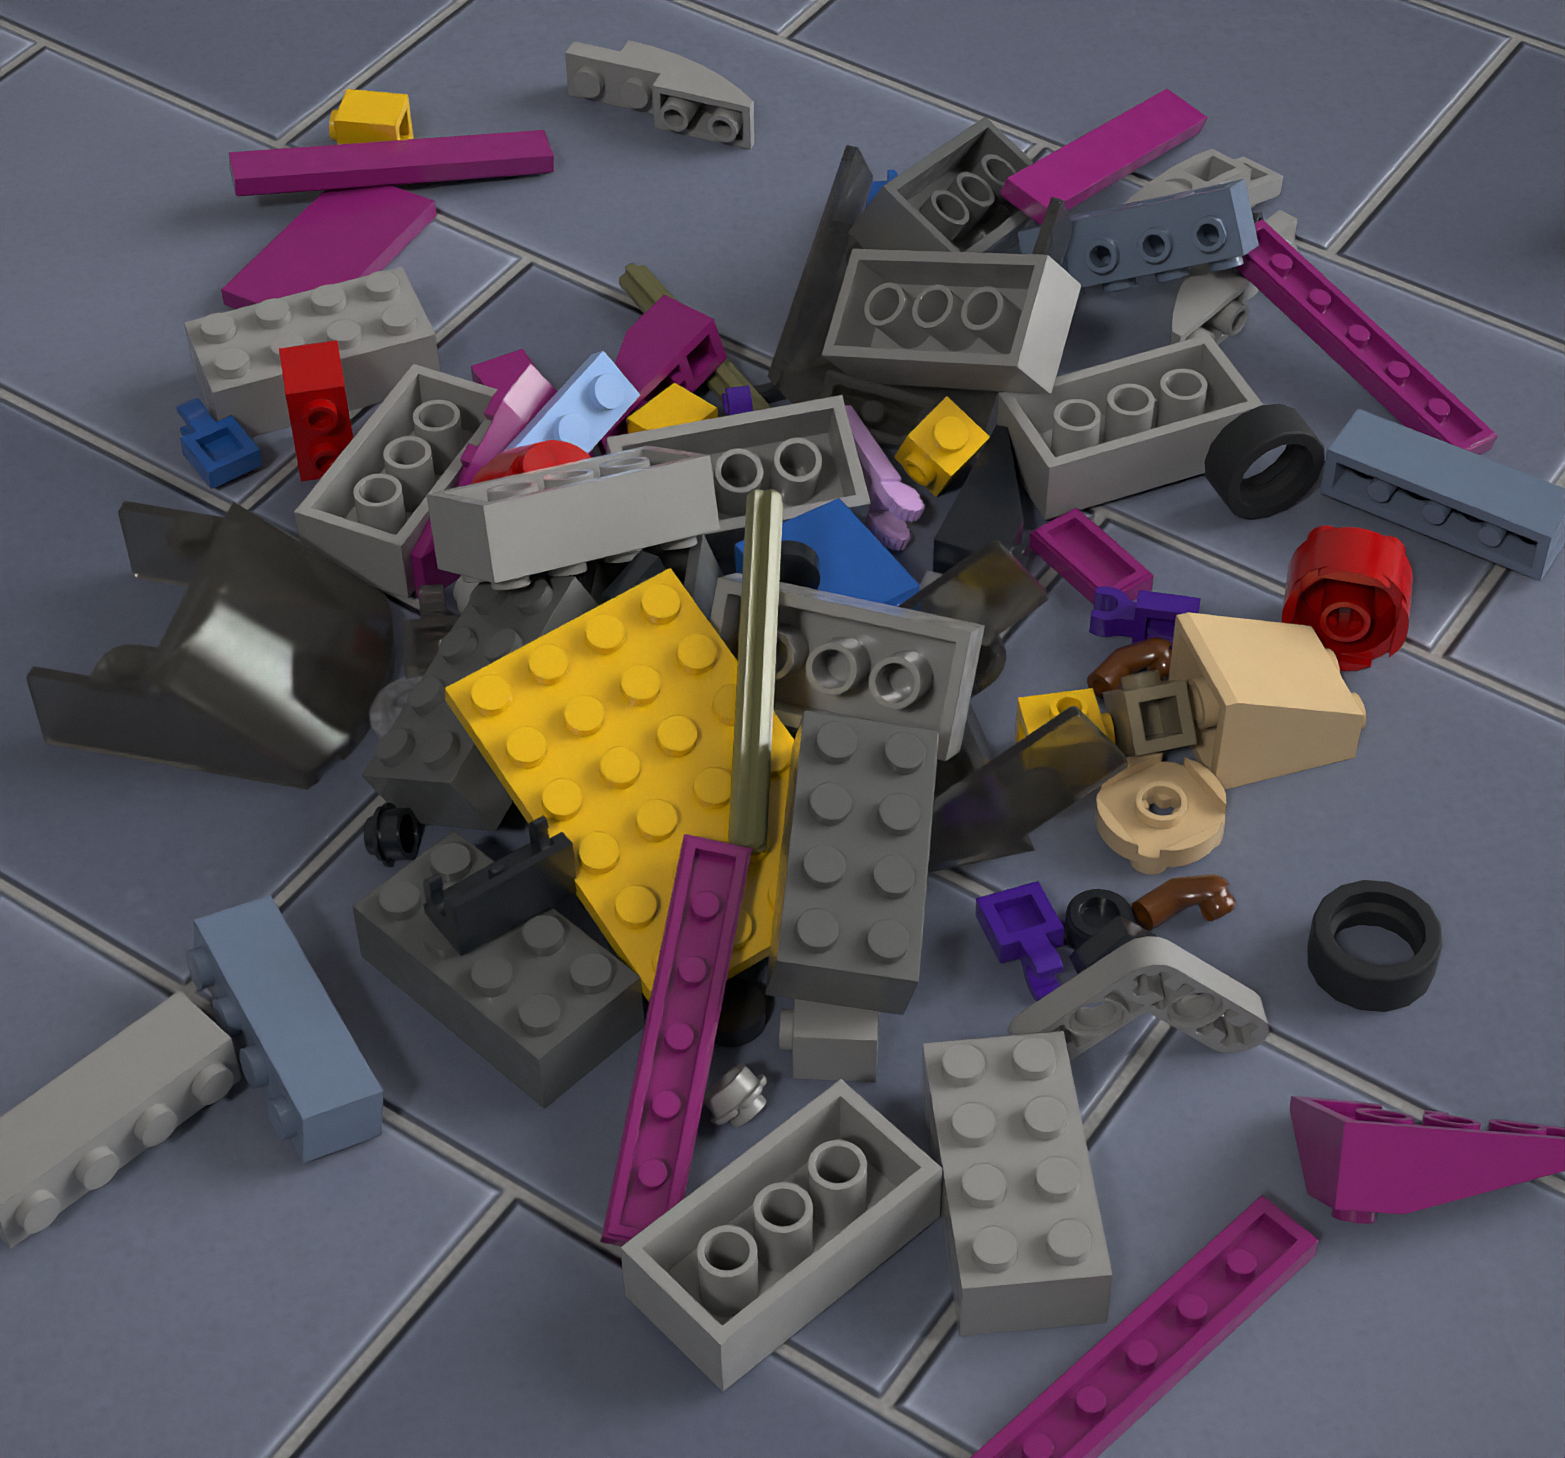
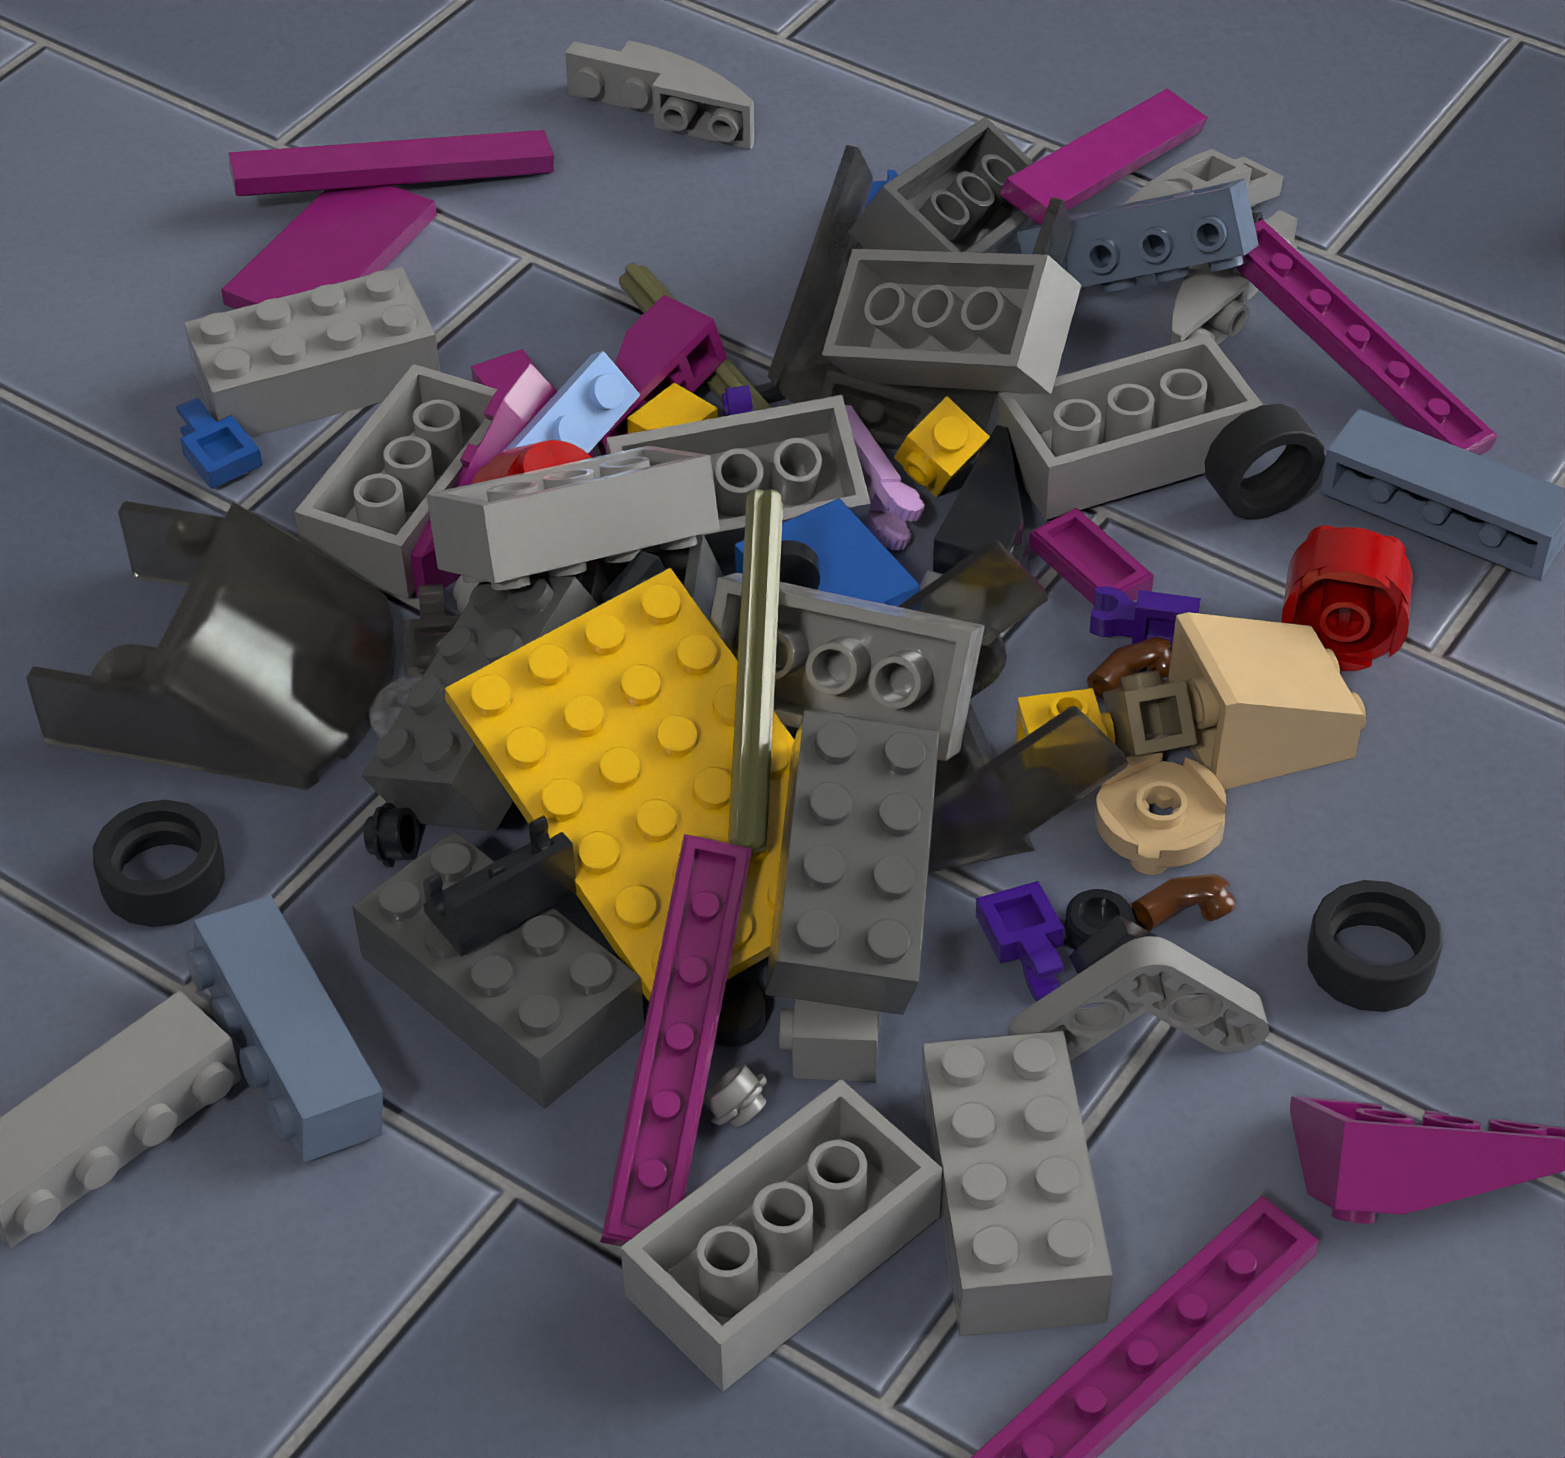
red brick [279,340,353,482] -> none
yellow brick [329,89,413,145] -> none
none -> black tyre [93,799,225,927]

